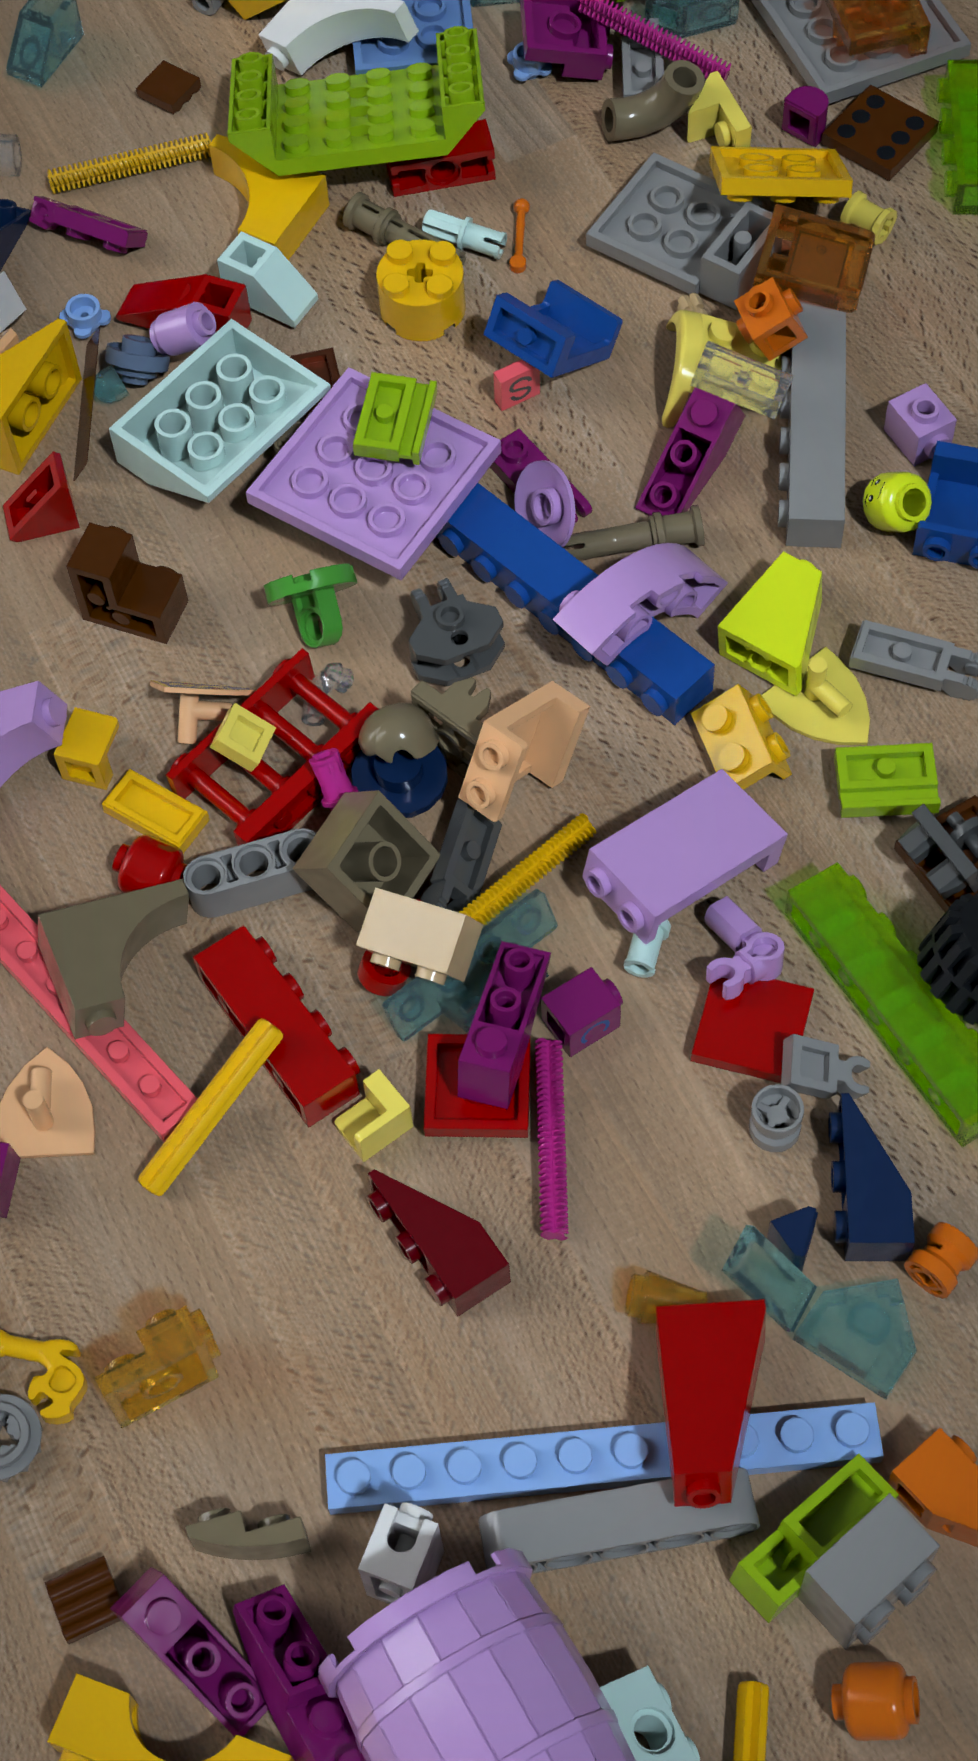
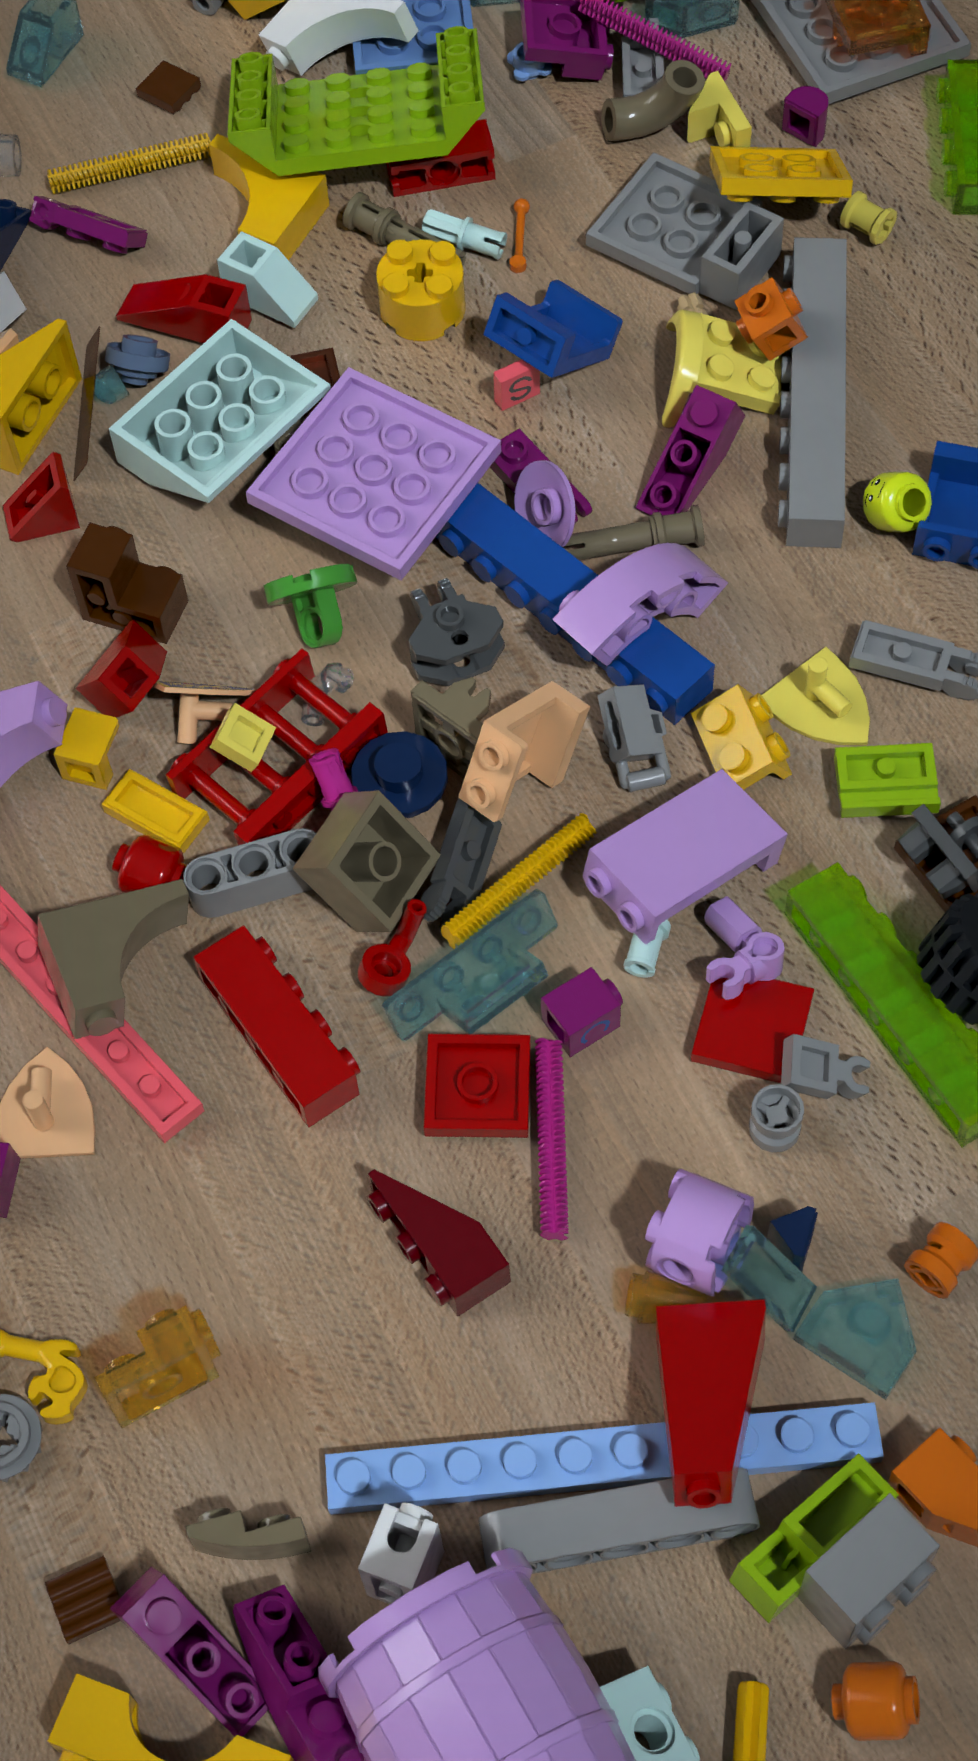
light blue plate [59,294,111,339] -> none
yellow axle [138,1018,283,1196] -> none
lavender brick [149,302,216,356] -> none
light yellow panel [335,1069,413,1162] -> none
lime plate [353,372,437,465] -> none
tan brick [356,887,484,986] -> none
dark tan hair [358,703,439,763] -> none
magenta slope [458,941,551,1109] -> none
clear hinge [690,341,795,420] -> none
neon yellow slope [718,551,822,697] -> none
clear orange container [752,204,875,313] -> none
reddish brown tile [821,84,939,181] -> none
dark blue slope [828,1093,915,1261] -> none
lavender brick [884,383,957,466] -> none
none -> red slope [75,620,167,718]
none -> light grey piece [597,684,671,792]
none -> lavender brick [645,1169,754,1296]

